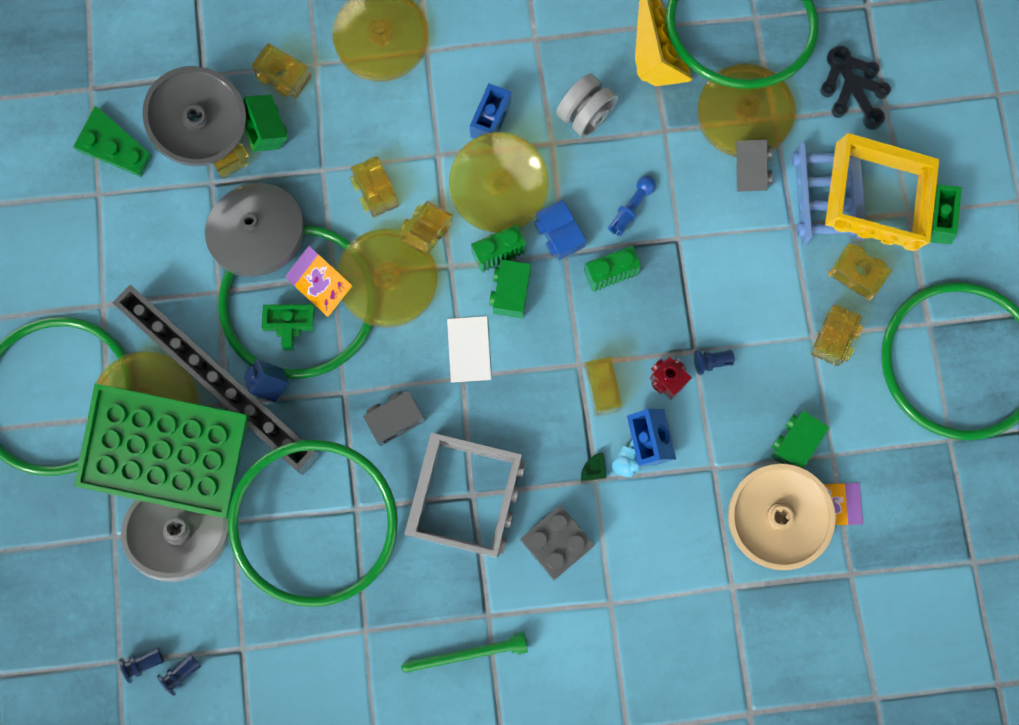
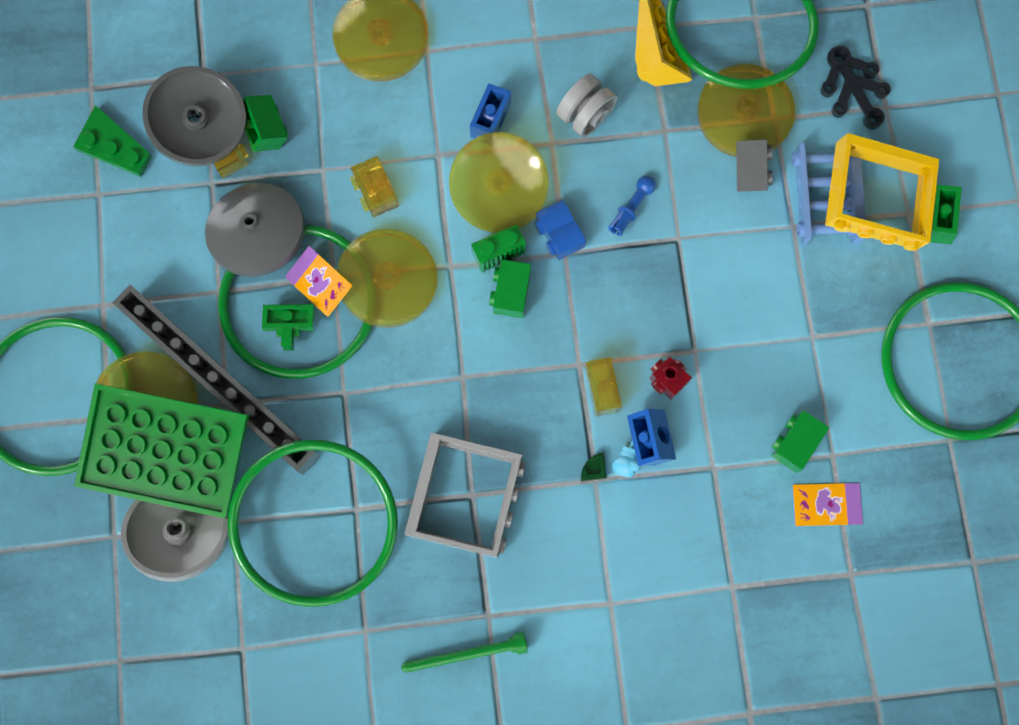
dark blue pin [119,647,164,683] -> none
dark blue pin [157,654,201,696] -> none
dark blue brick [244,359,289,402] -> none
clear yellow brick [251,43,312,99] -> none
dark grey brick [363,391,425,447] -> none
clear yellow brick [400,201,453,255] -> none
white sticker [447,316,491,383] -> none
dark grey brick [520,505,595,581] -> none
green brick [584,246,641,292] -> none
dark blue pin [694,349,735,375] -> none
tan dish [728,464,836,570] -> none
clear yellow brick [810,305,863,366] -> none
clear yellow brick [827,243,892,301] -> none

